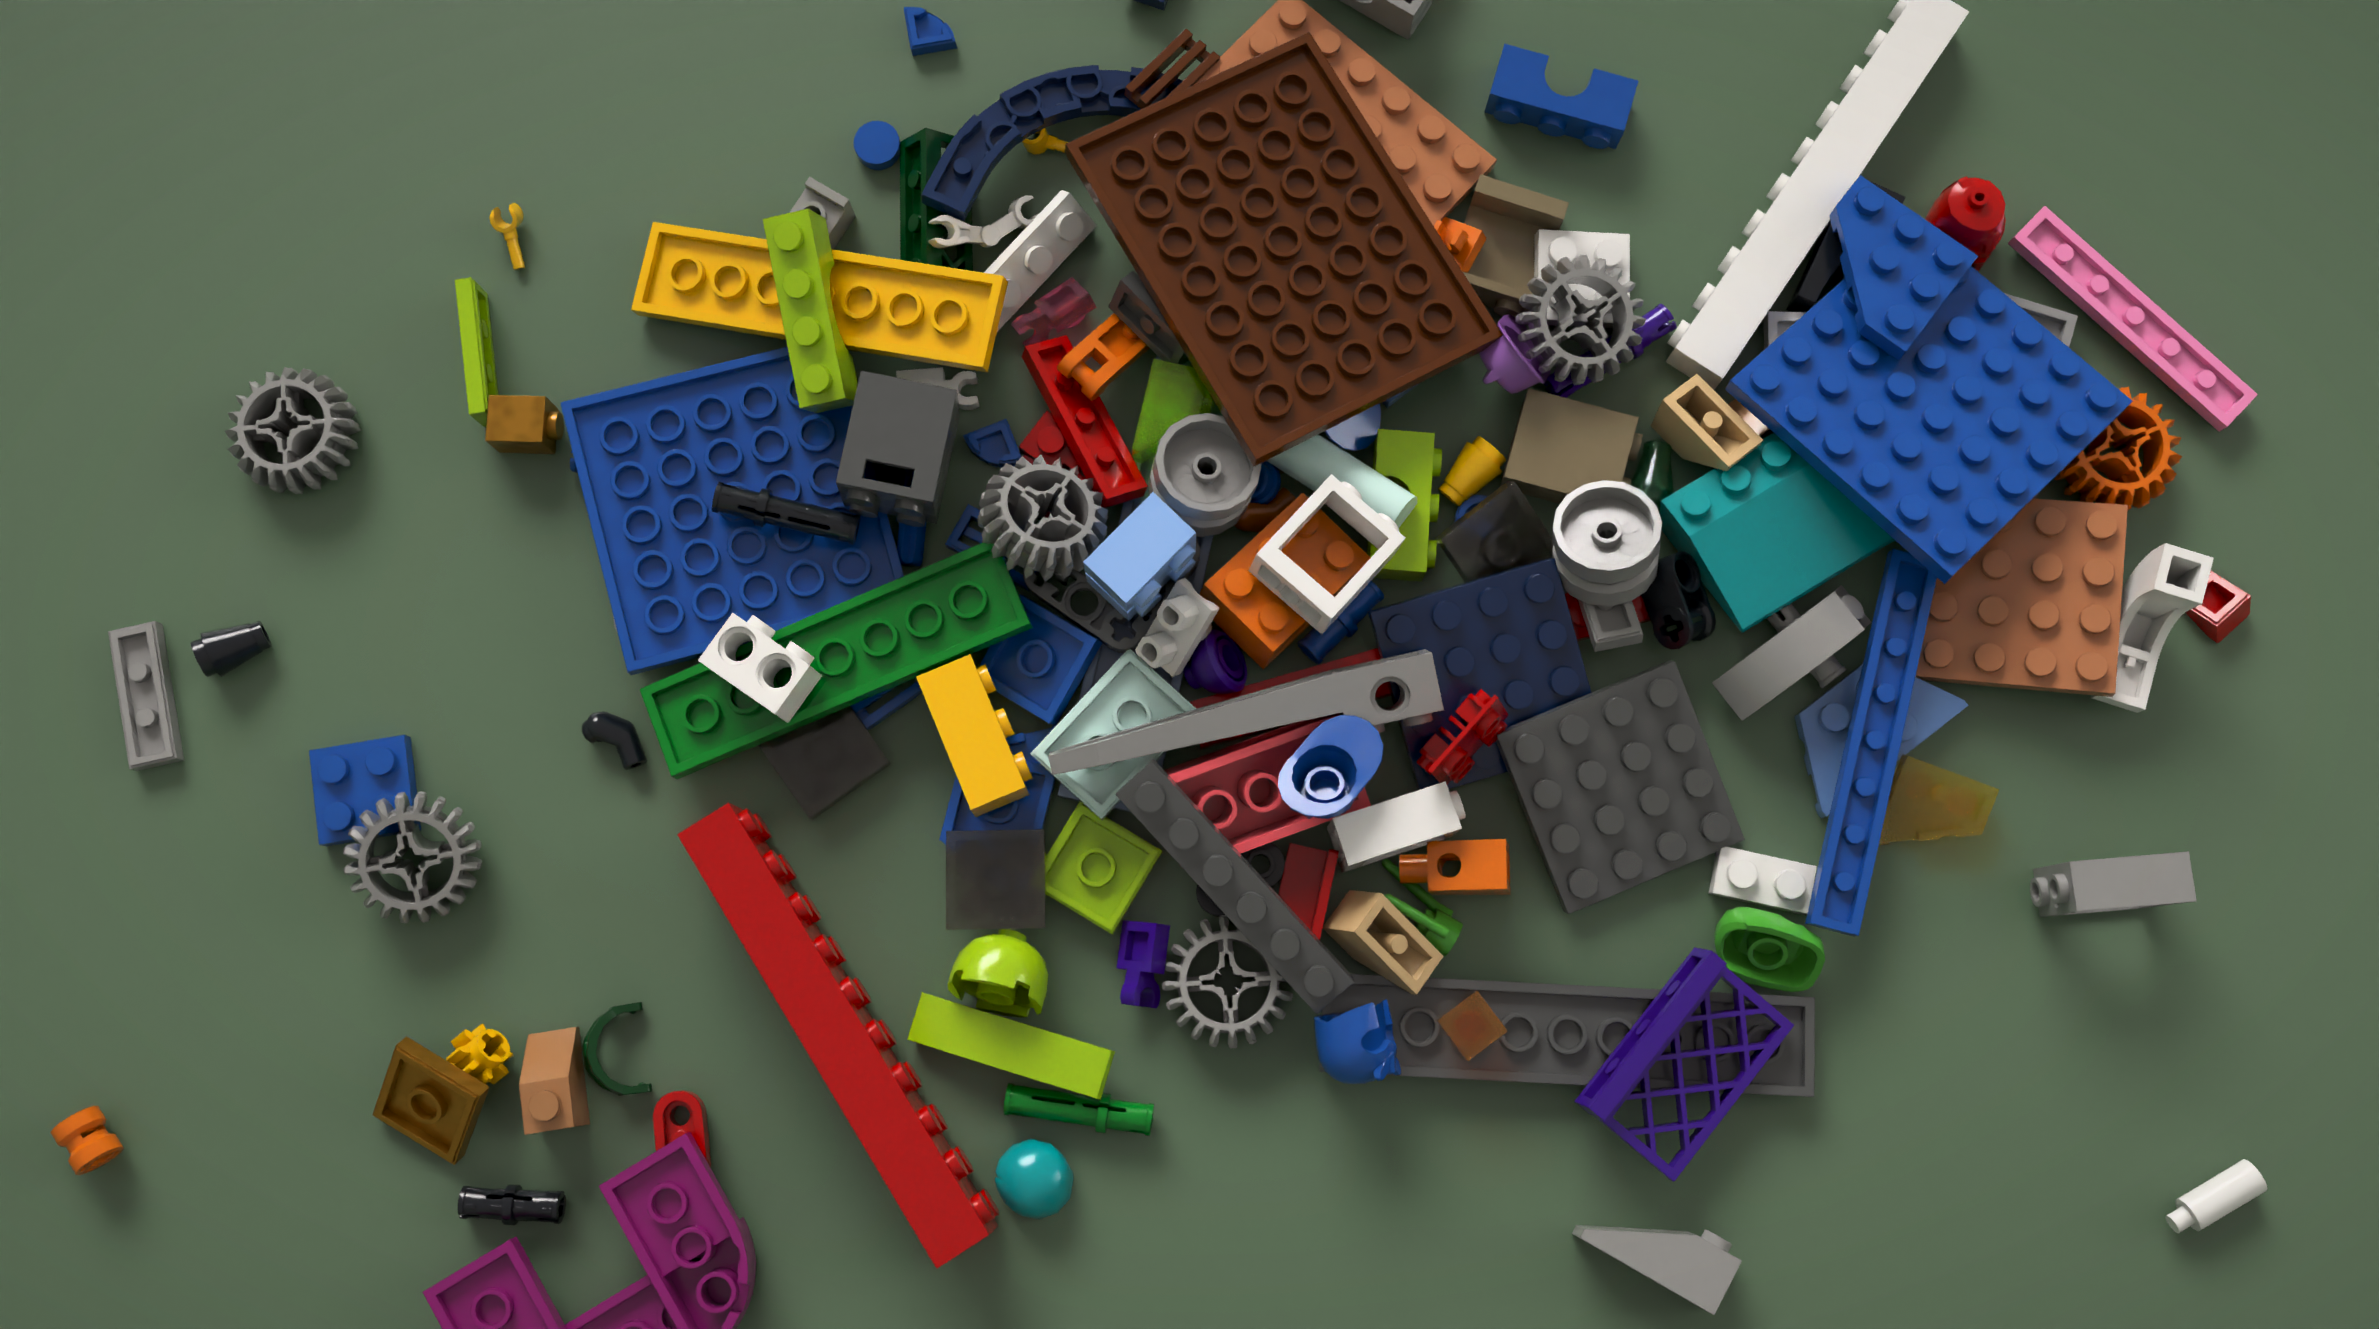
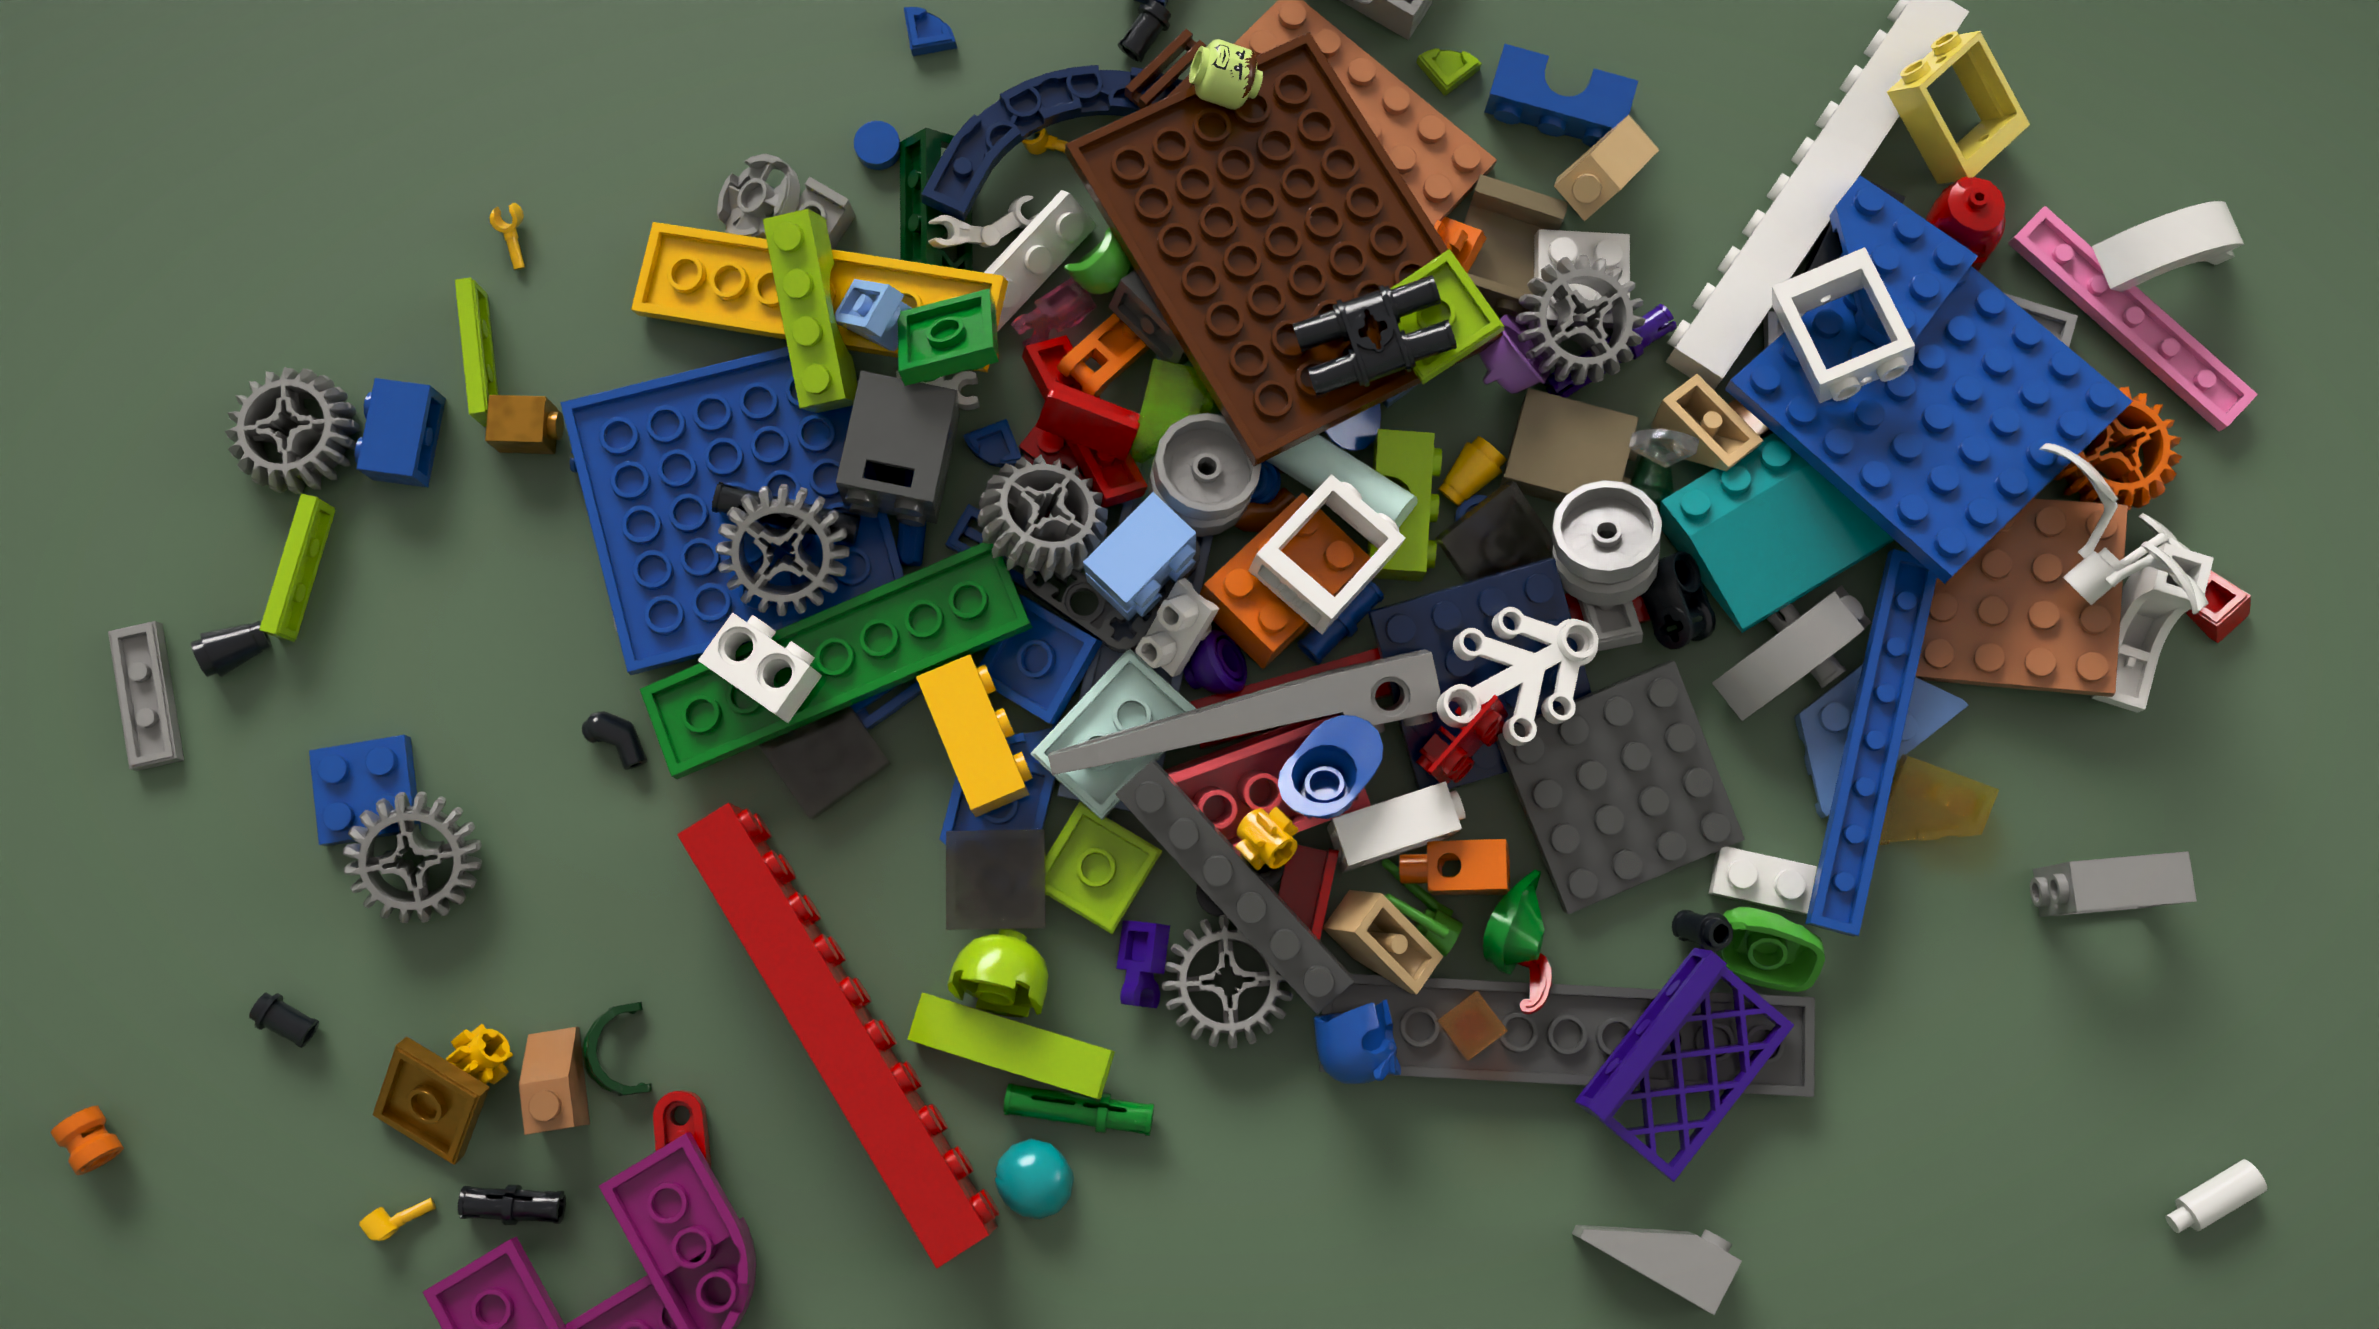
none -> black pin [249,993,319,1048]
none -> lime tile [259,493,336,642]
none -> blue brick [354,378,446,488]
none -> yellow hand [359,1198,436,1241]
none -> light grey gear [716,484,850,616]
none -> light grey piece [717,154,800,239]
none -> light blue slope [834,279,912,351]
none -> green plate [898,288,999,386]
none -> red panel [1036,381,1142,461]
none -> bright green piece [1064,227,1134,294]
none -> black pin [1118,0,1171,62]
none -> yellowish green head [1189,39,1263,110]
none -> yellow gear [1235,807,1298,870]
none -> black pin [1292,275,1457,396]
none -> lime plate [1390,249,1504,385]
none -> lime tile [1416,48,1482,96]
none -> white plant [1437,607,1598,746]
none -> green piece [1483,870,1552,1014]
none -> tan slope [1554,114,1659,221]
none -> clear tile [1629,429,1699,468]
none -> black pin [1672,910,1733,952]
none -> white window [1772,247,1915,403]
none -> light yellow window [1887,31,2030,184]
none -> white plant [2039,443,2209,614]
none -> white arch [2092,201,2244,292]

